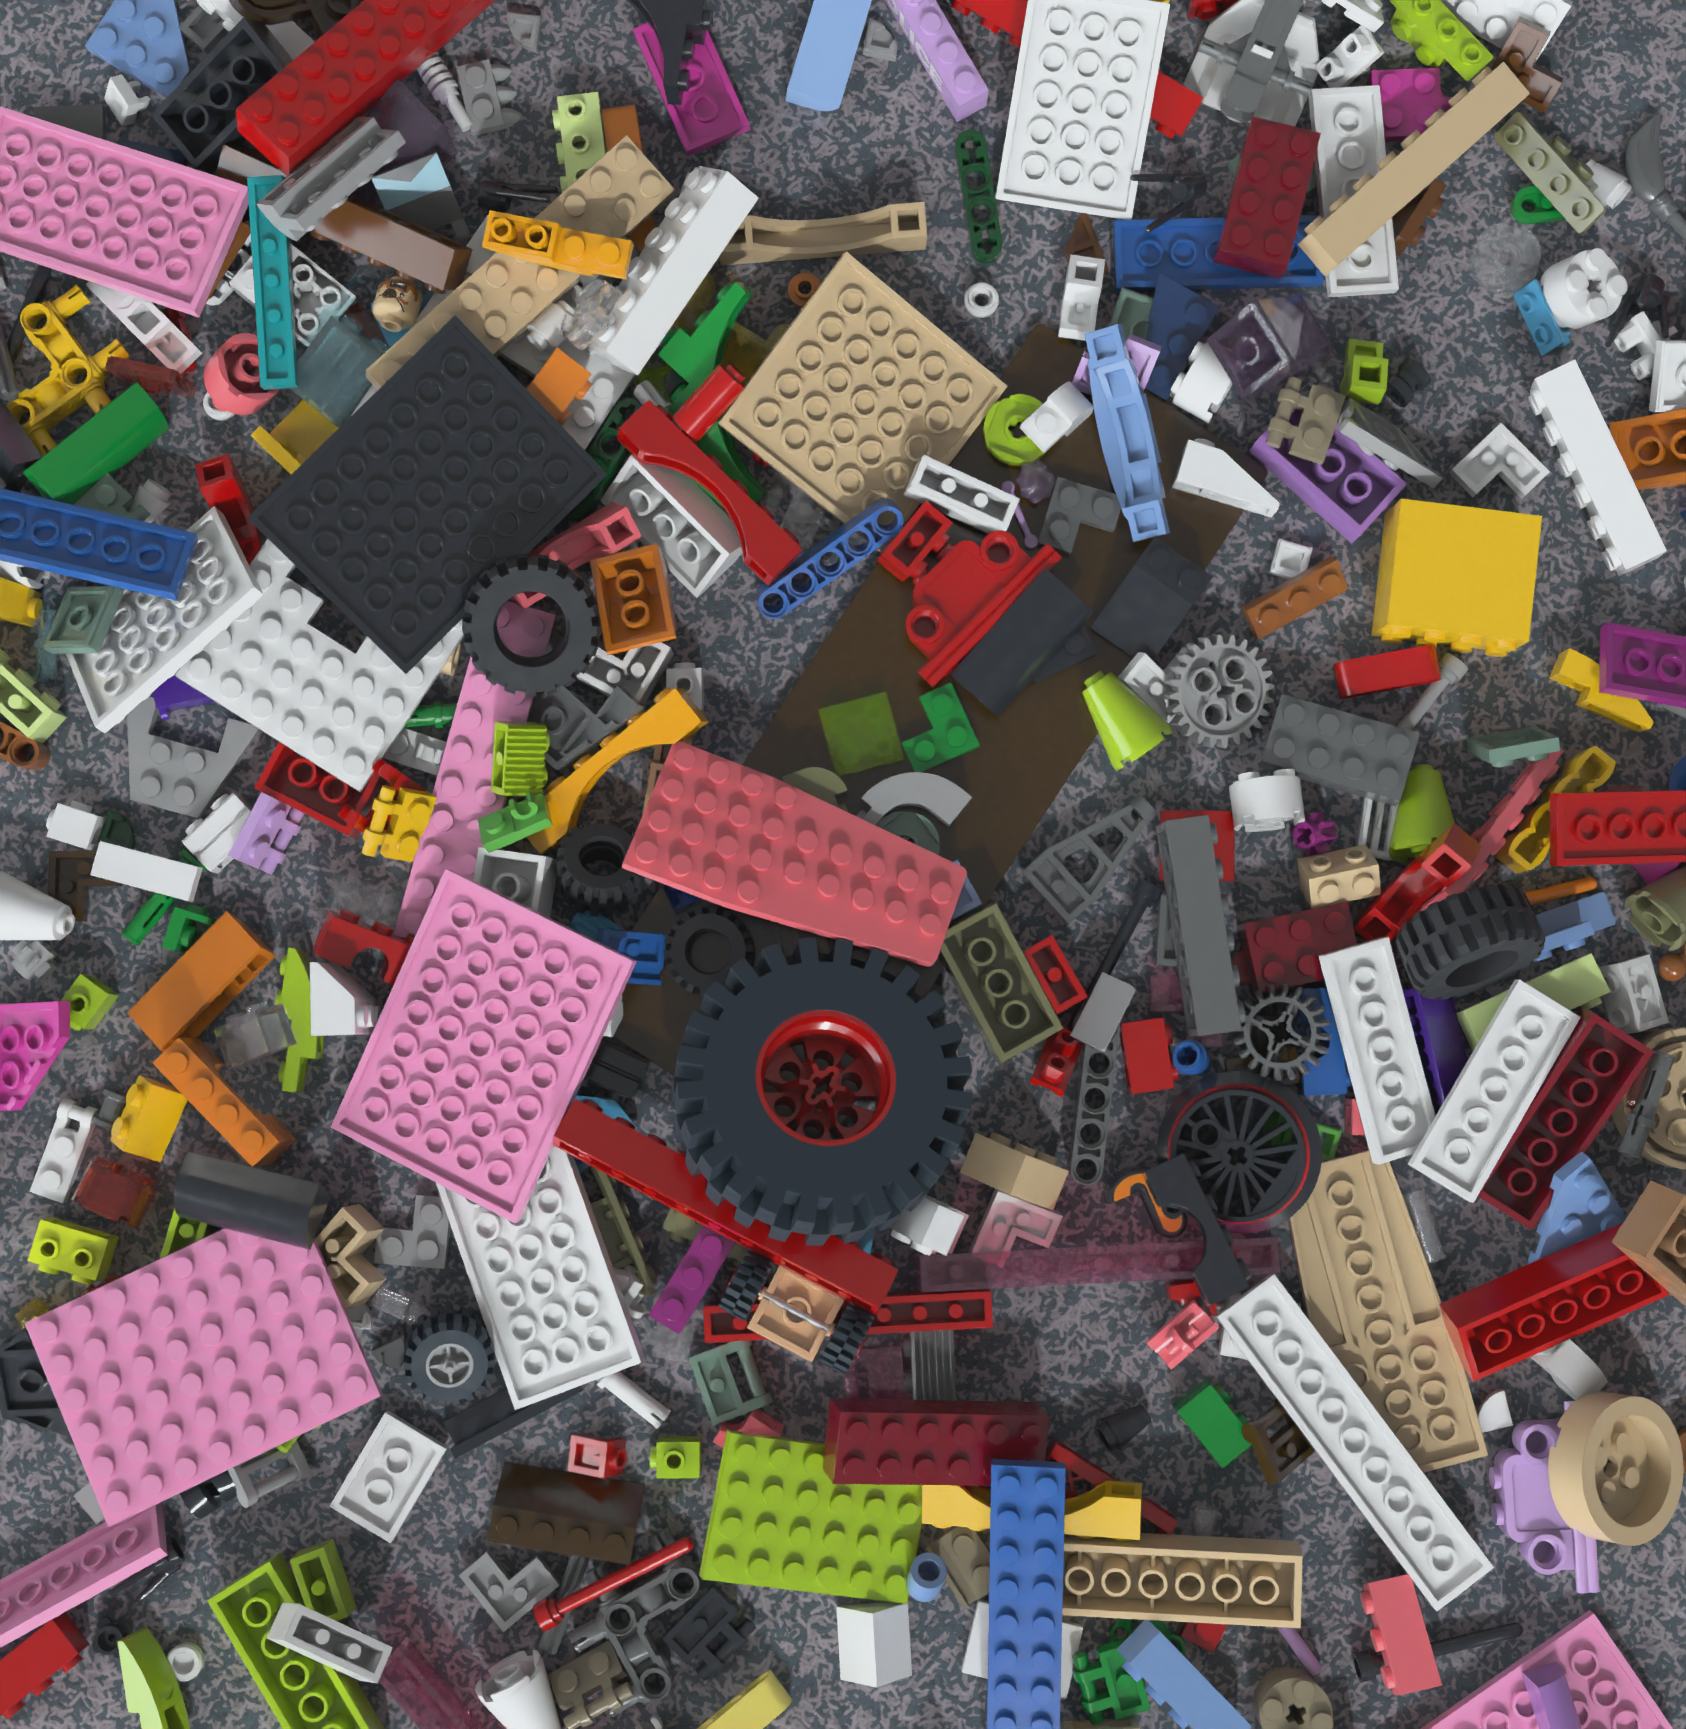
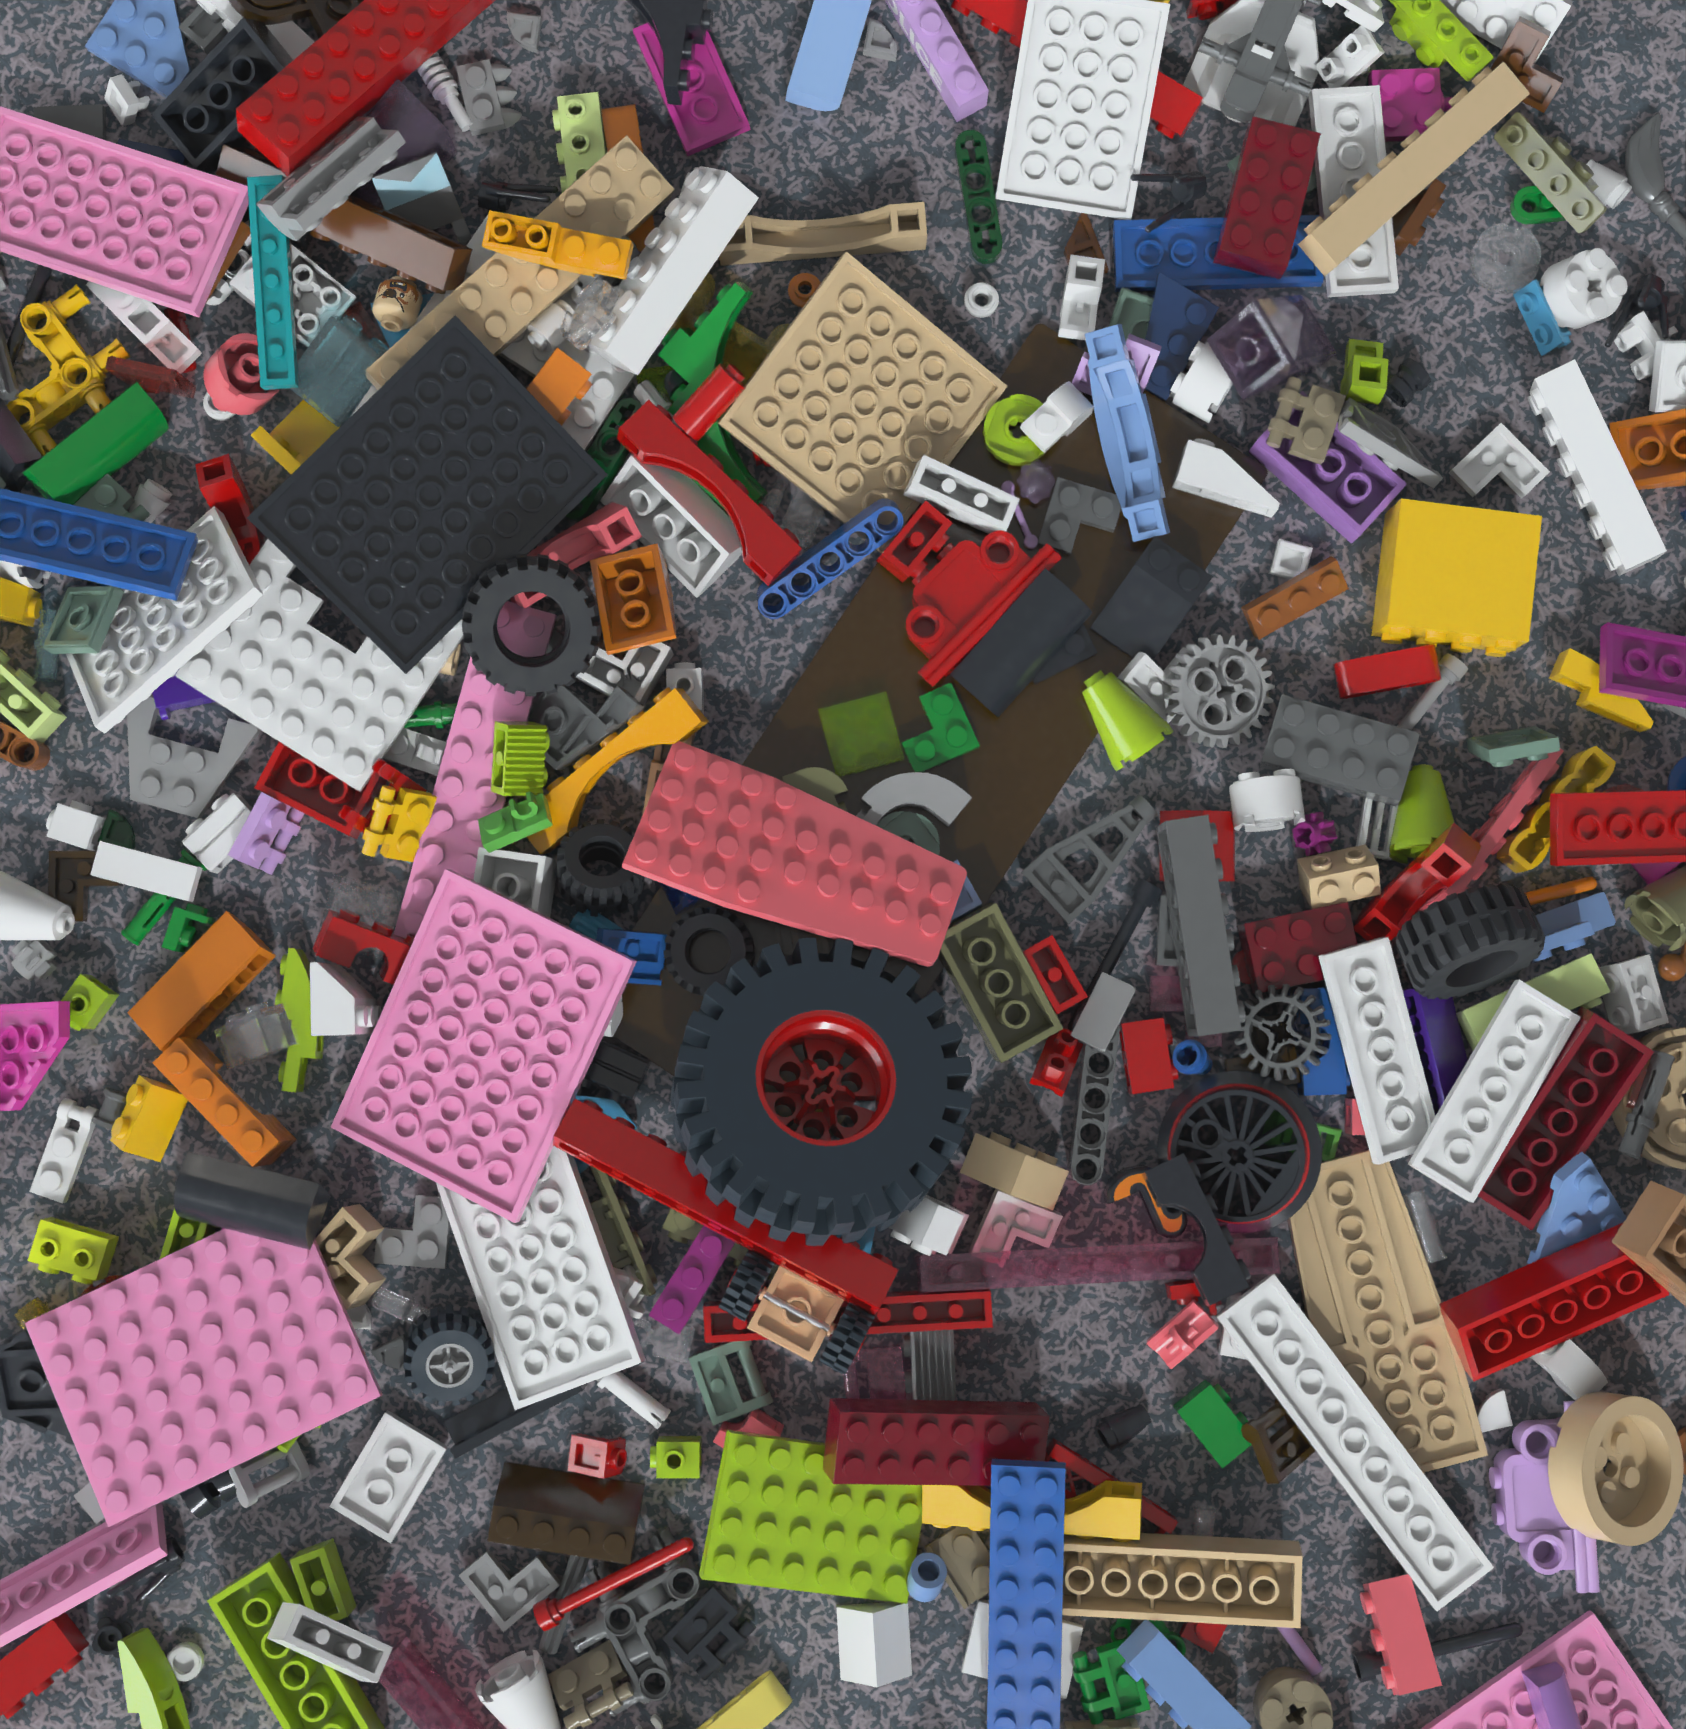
clear red brick [71,1156,157,1229] -> none

